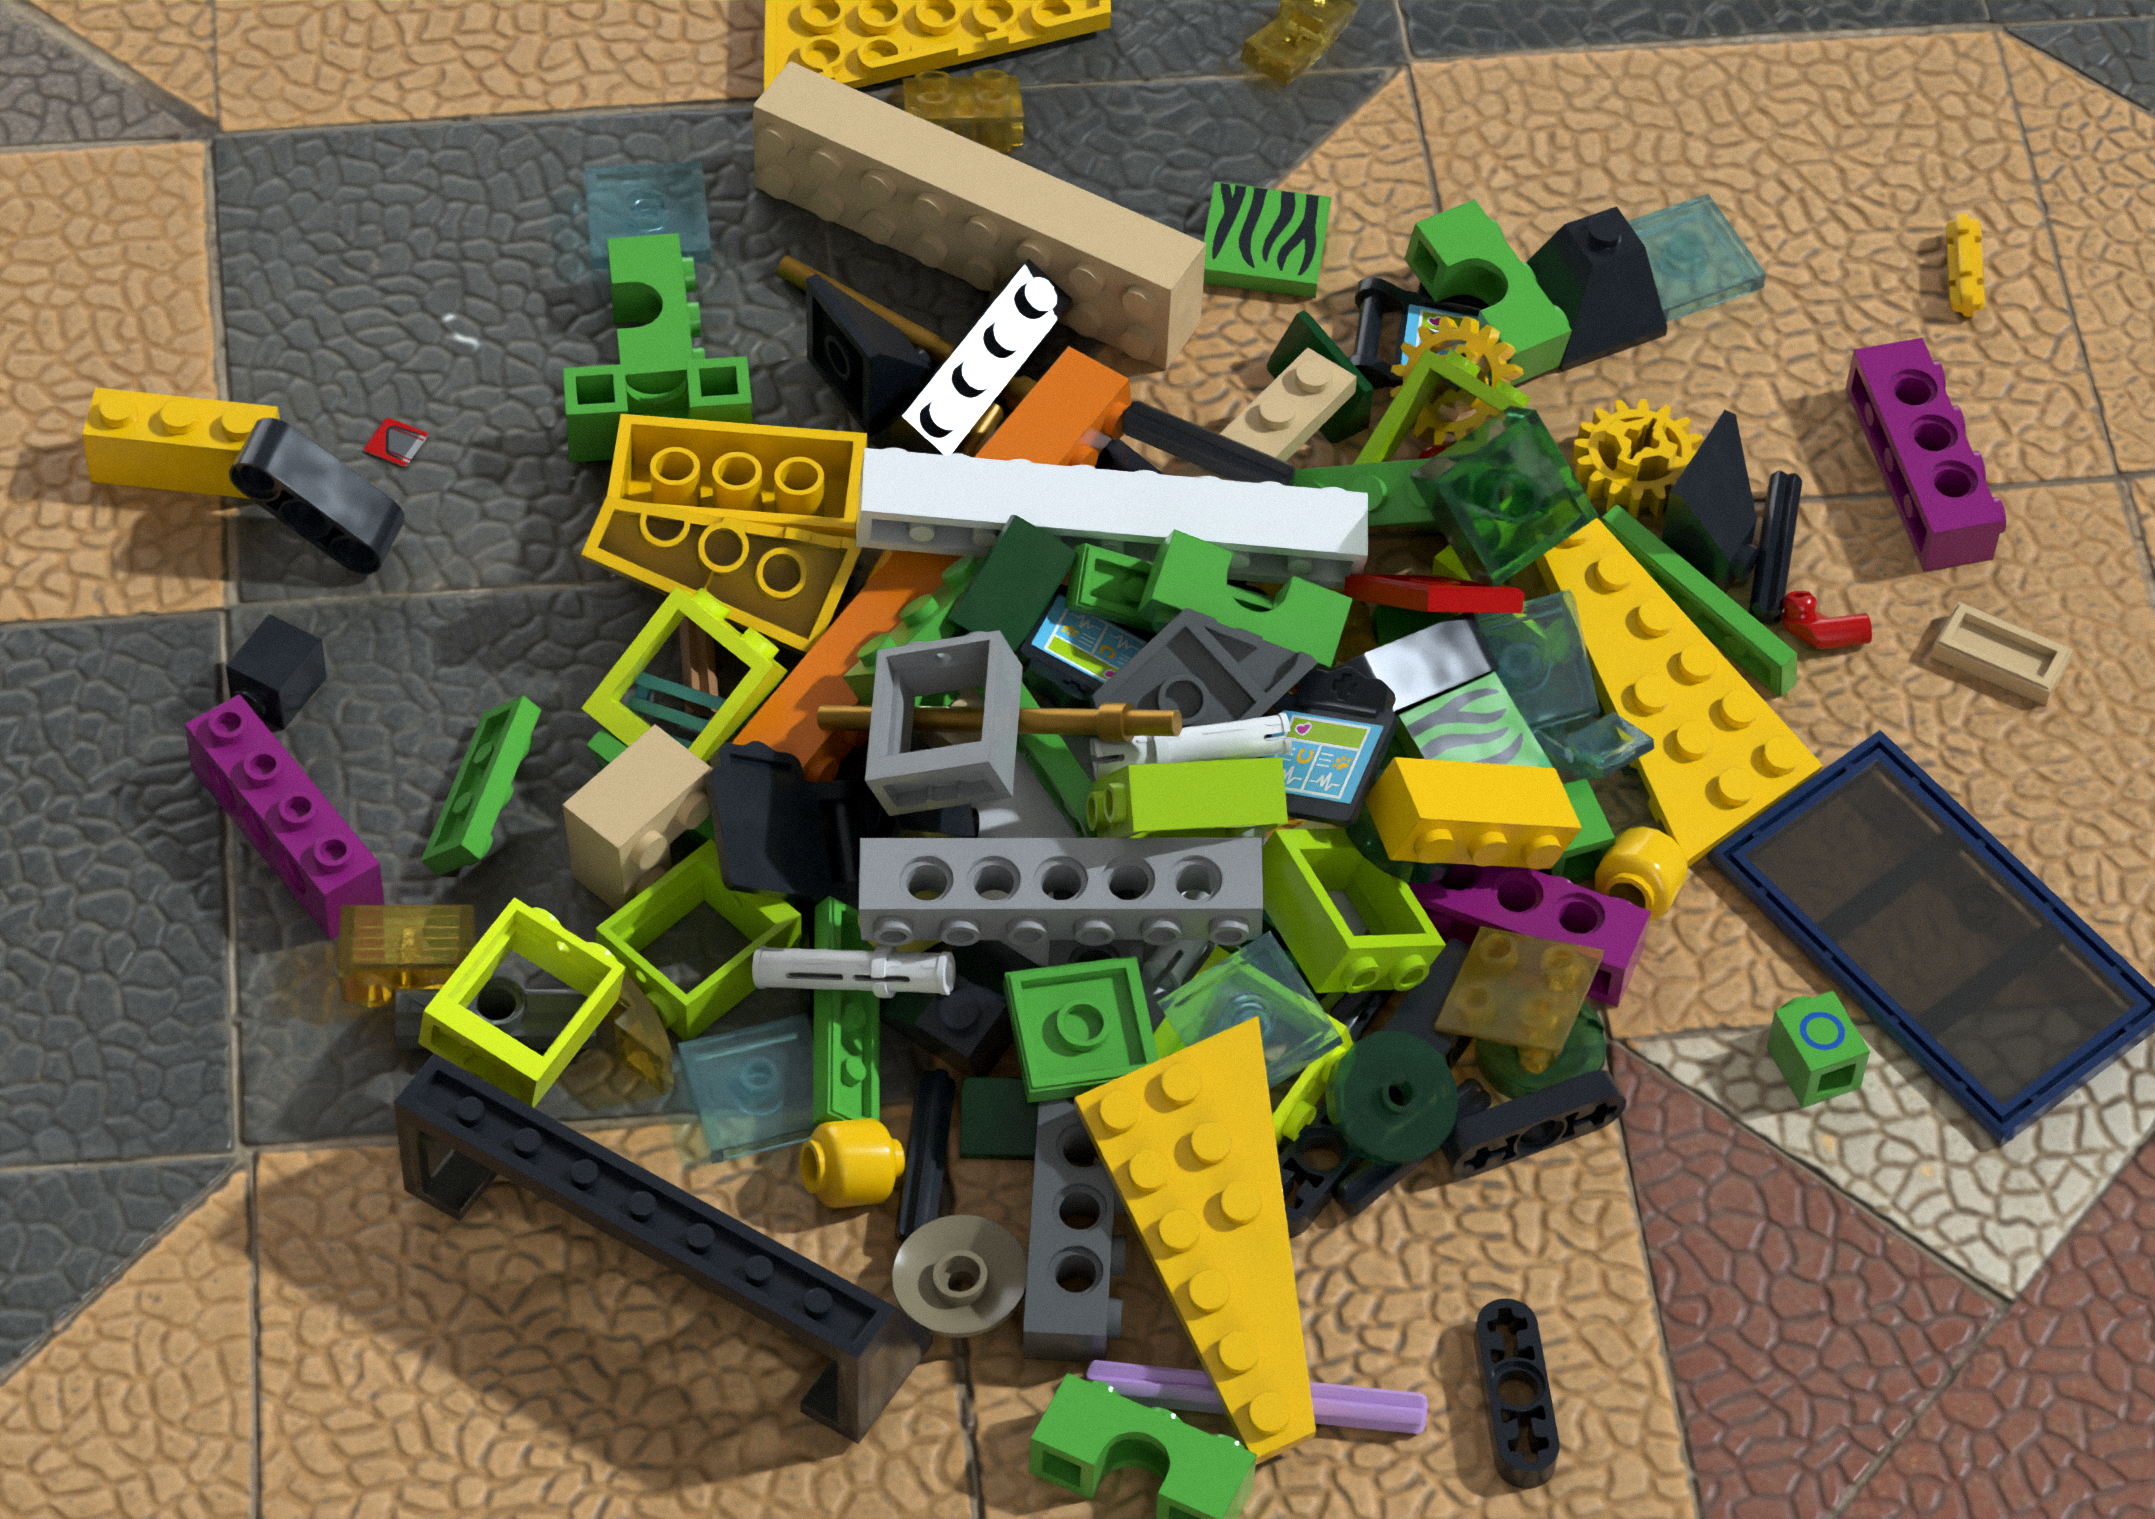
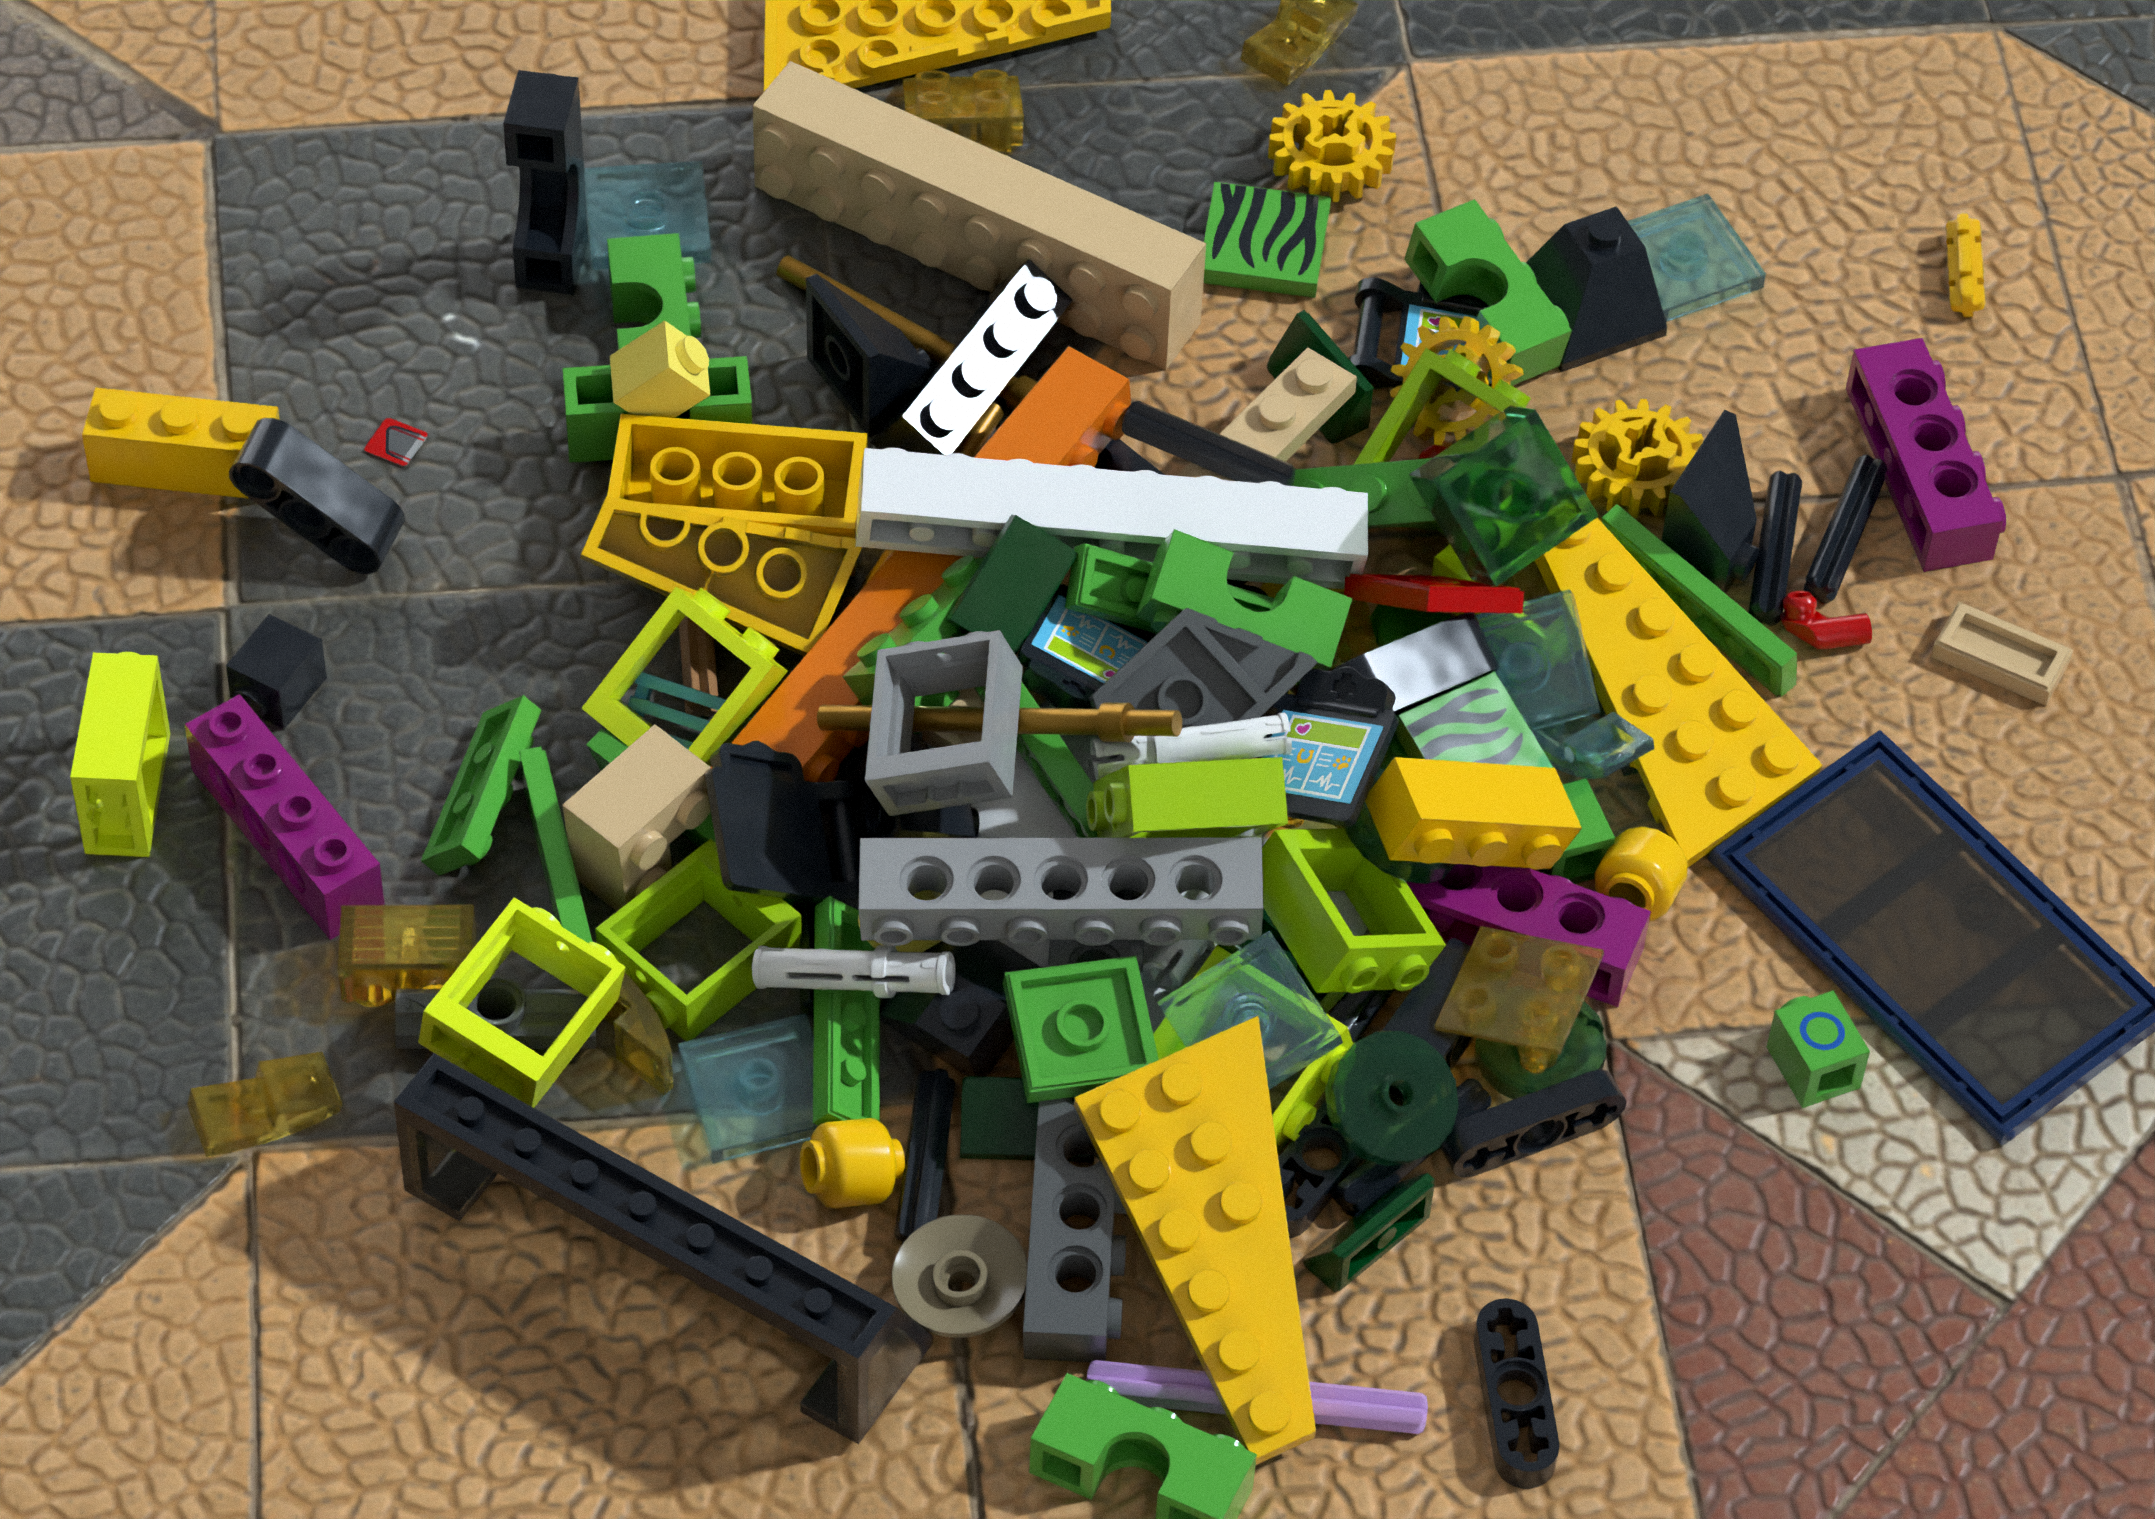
none -> neon yellow window [70,652,170,857]
none -> clear yellow slope [187,1052,342,1157]
none -> black arch [503,70,588,295]
none -> bright green tile [519,746,592,990]
none -> light yellow brick [610,320,710,418]
none -> yellow gear [1268,90,1396,202]
none -> dark green slope [1303,1173,1435,1293]
none -> black axle [1803,454,1888,603]

